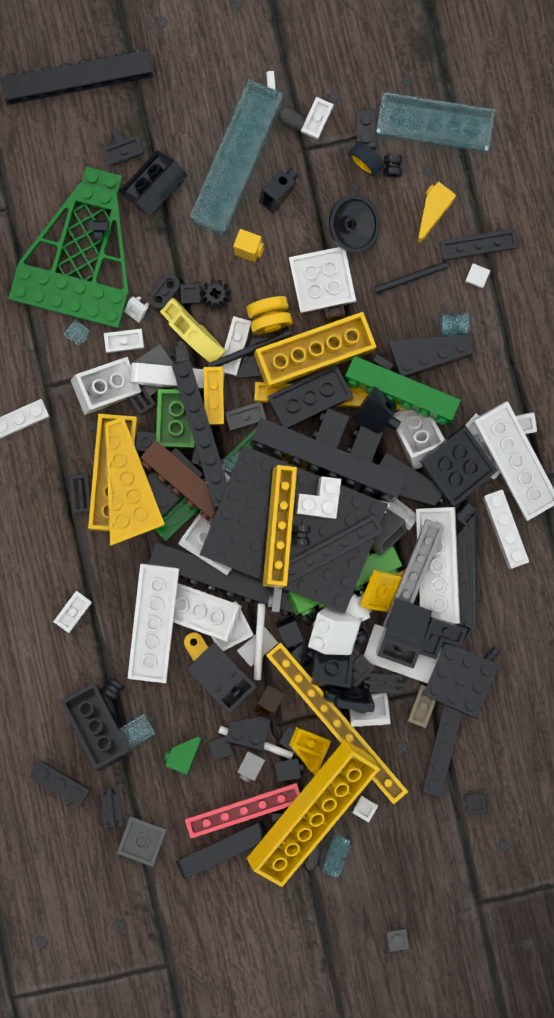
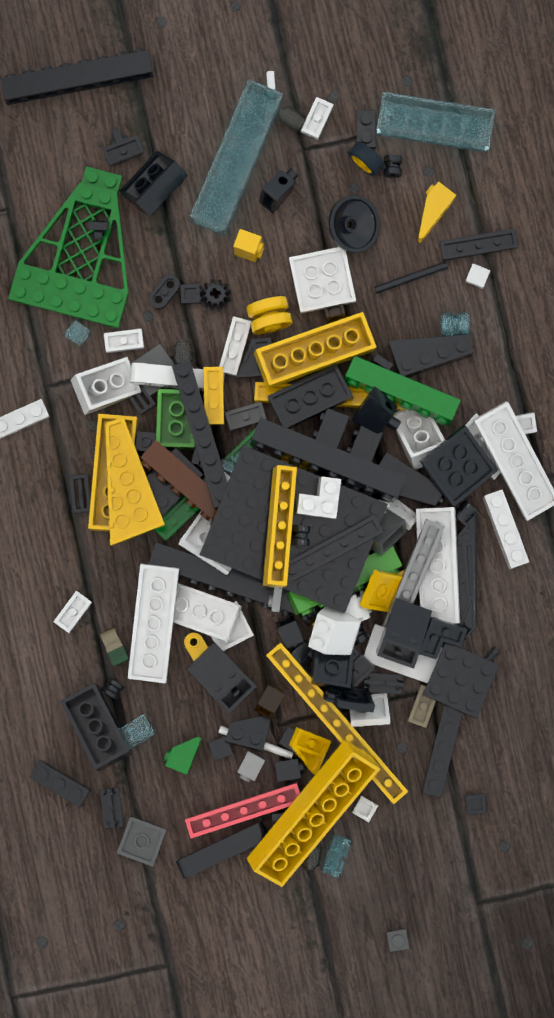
white tile [124,296,149,323] -> none
light yellow slope [160,298,226,362] -> none
black piece [206,326,293,367] -> none
white sticker [237,627,278,666] -> none
white bar [253,603,266,680] -> none
none -> leg [100,628,130,667]

